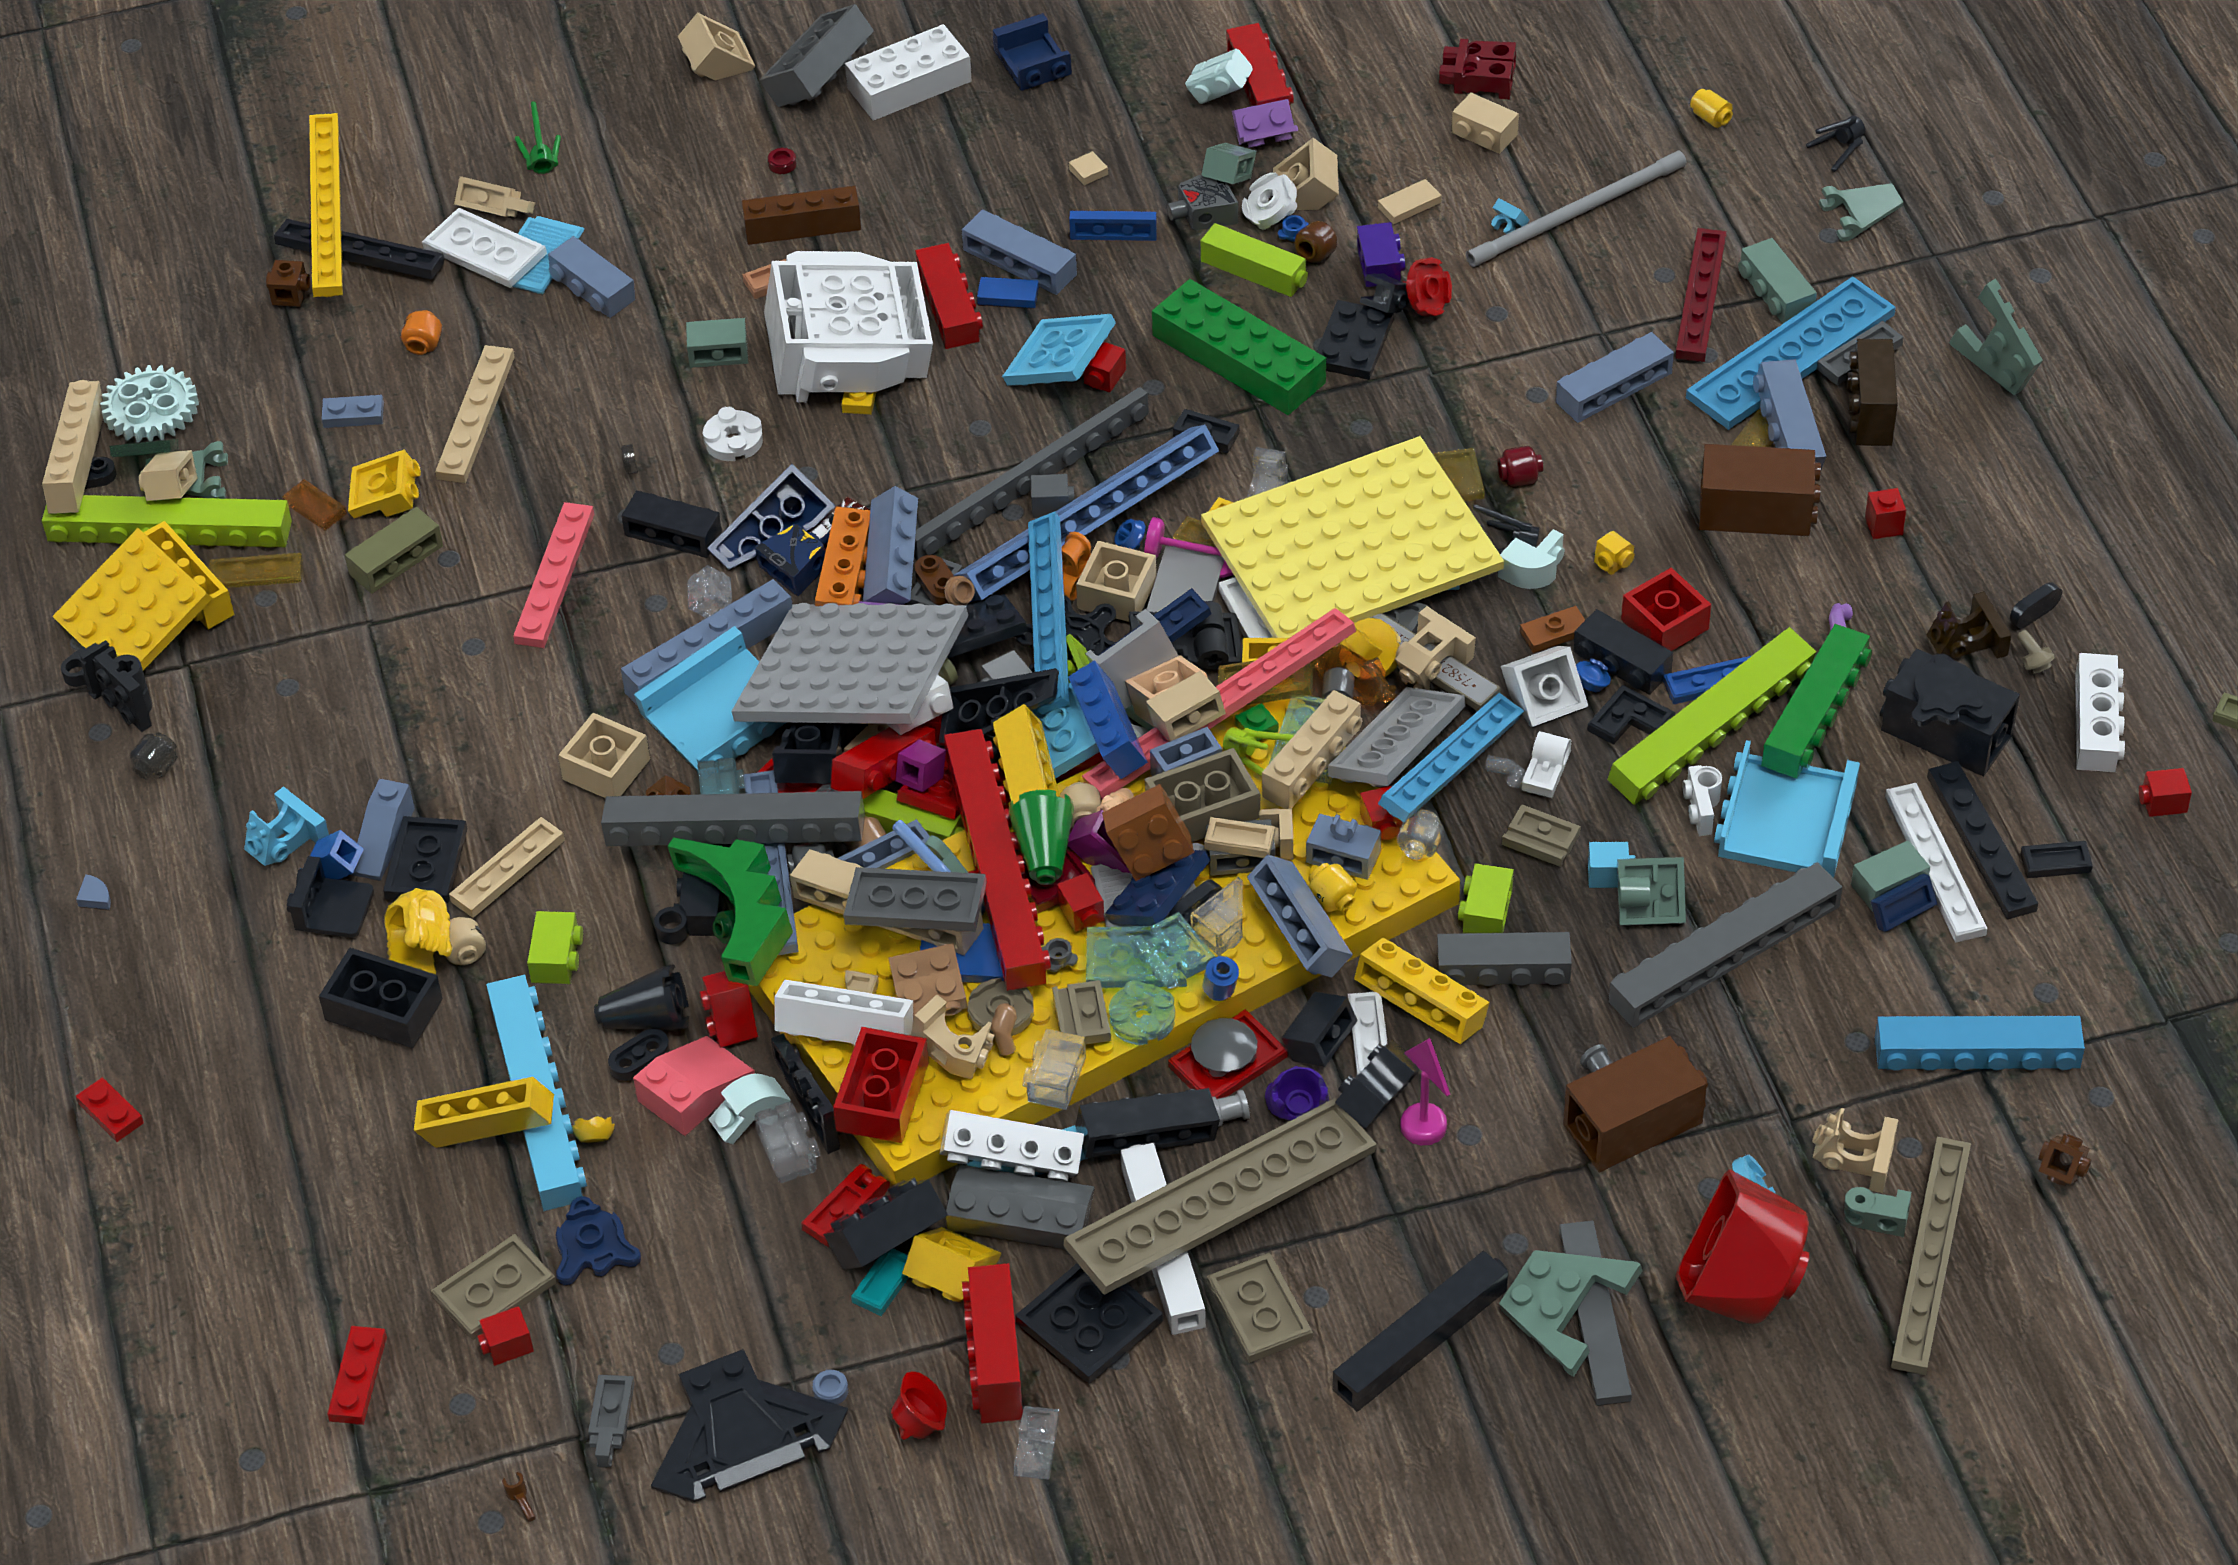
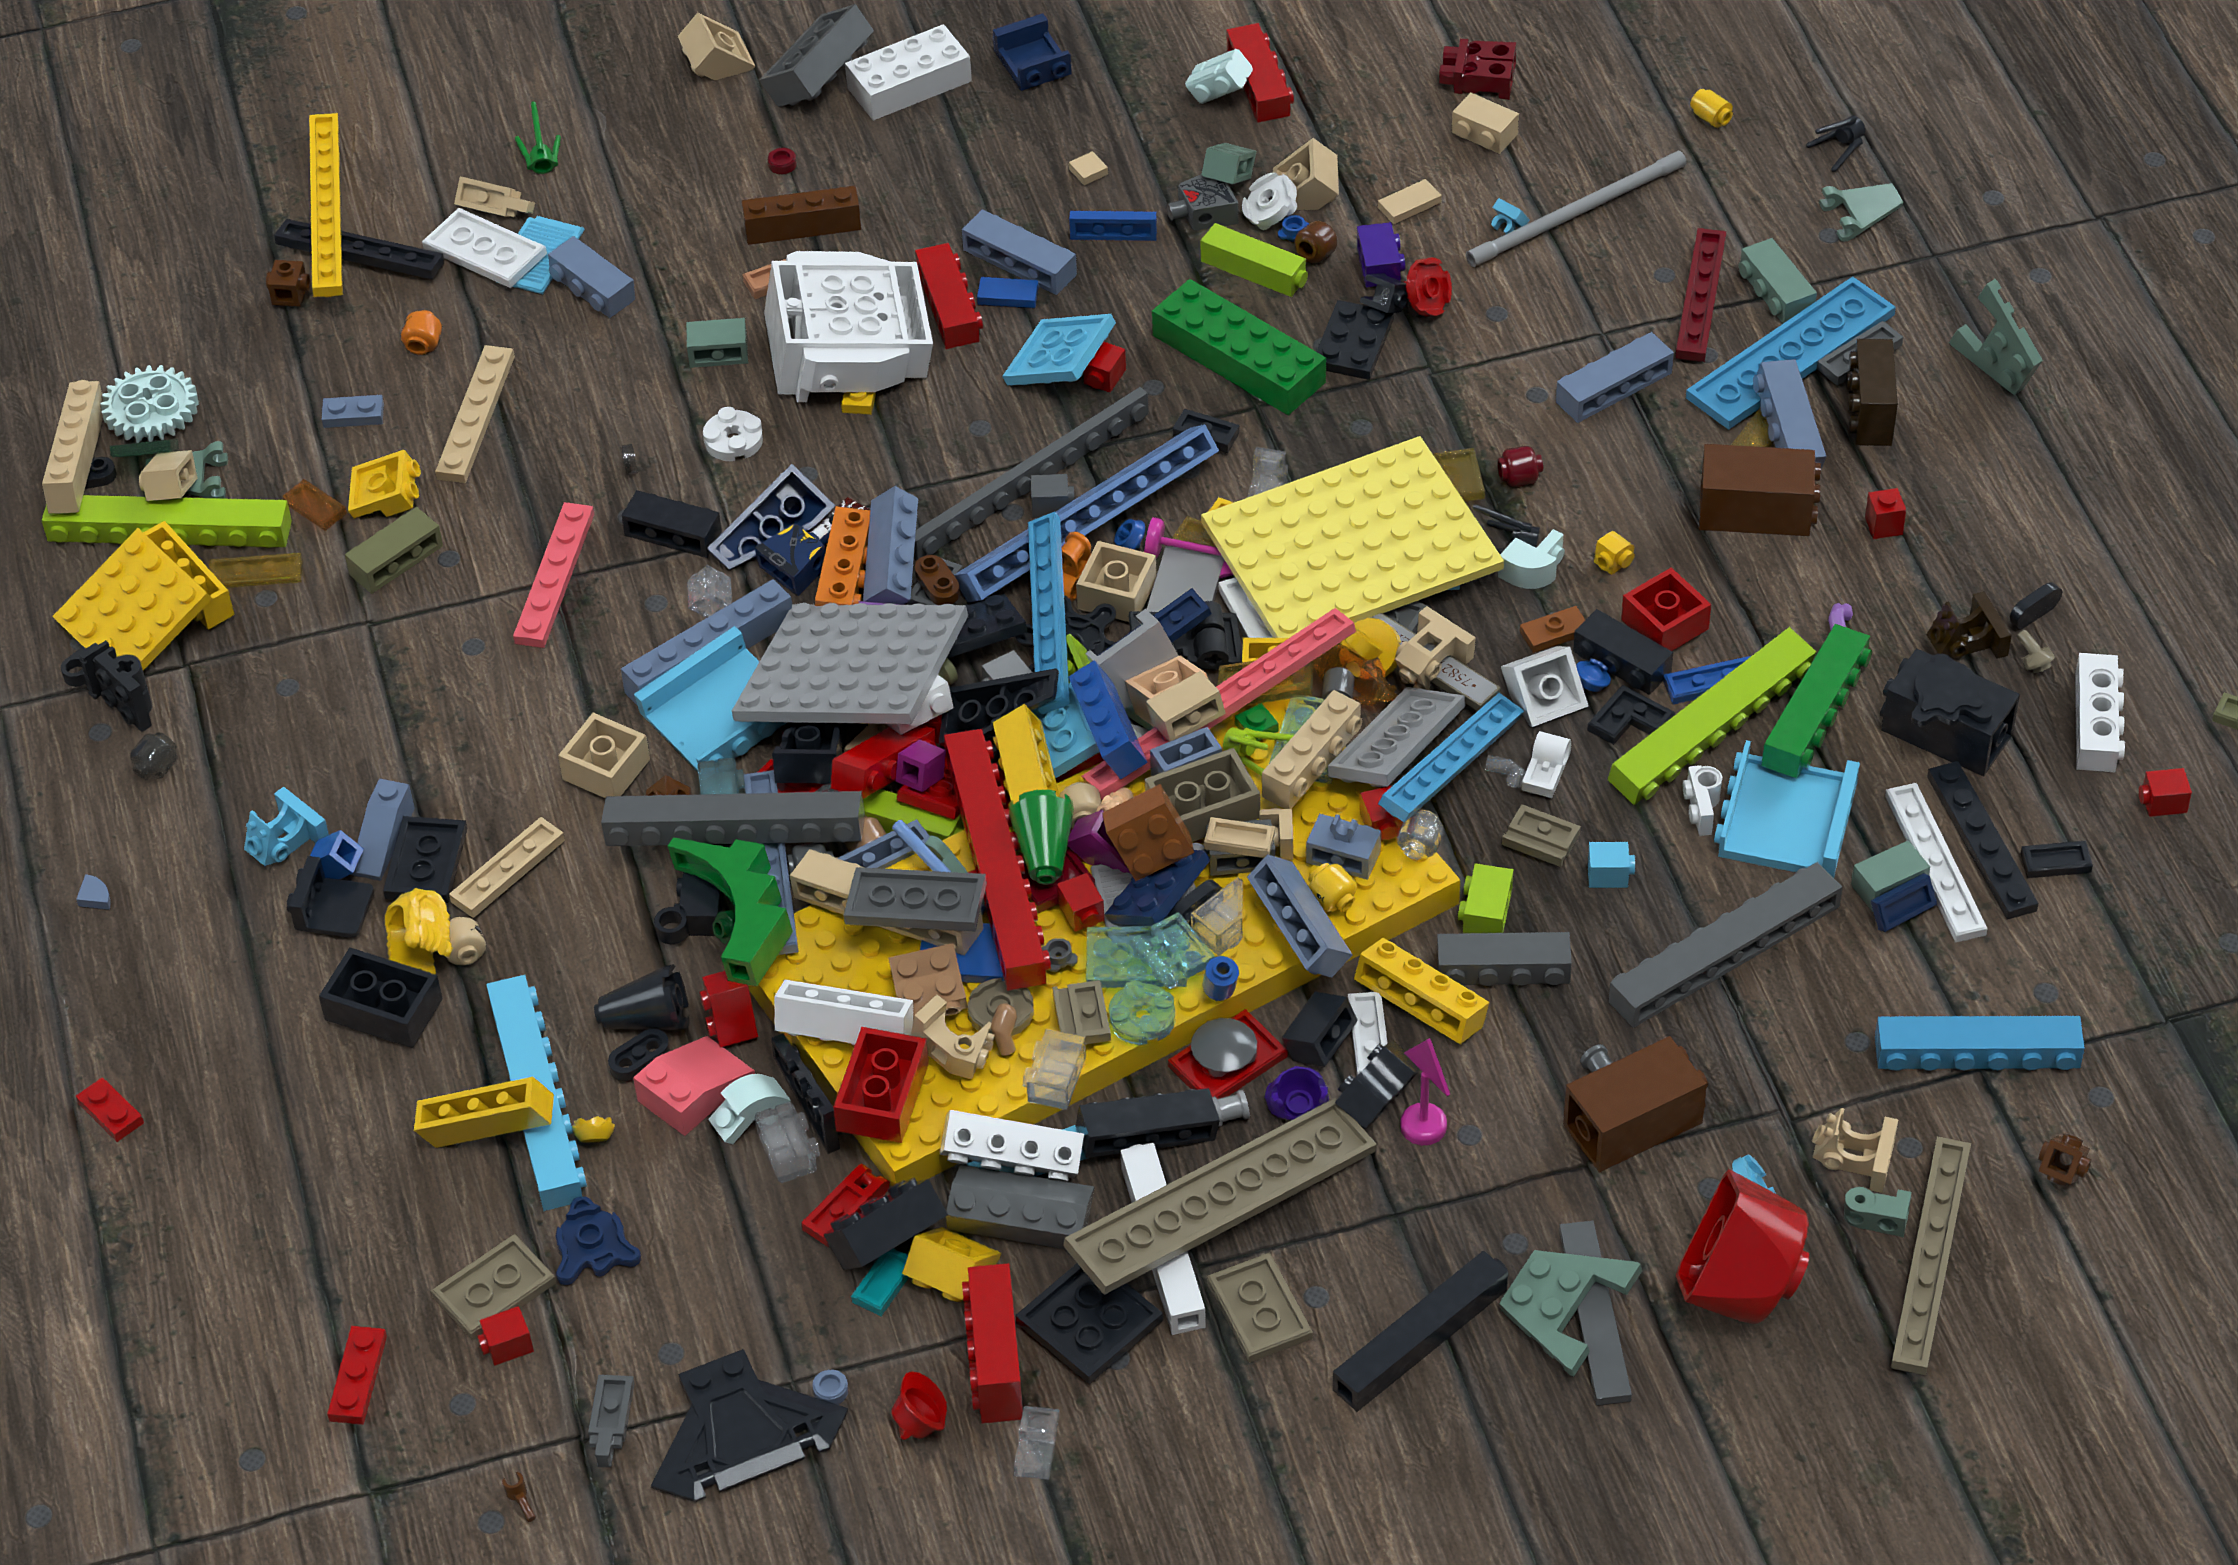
lime brick [527,911,583,984] -> none
tan tile [845,970,879,994] -> none
medium nougat plate [945,576,975,605] -> none
medium lavender bracket [1232,99,1298,148] -> none
sand green plate [1617,857,1686,925] -> none

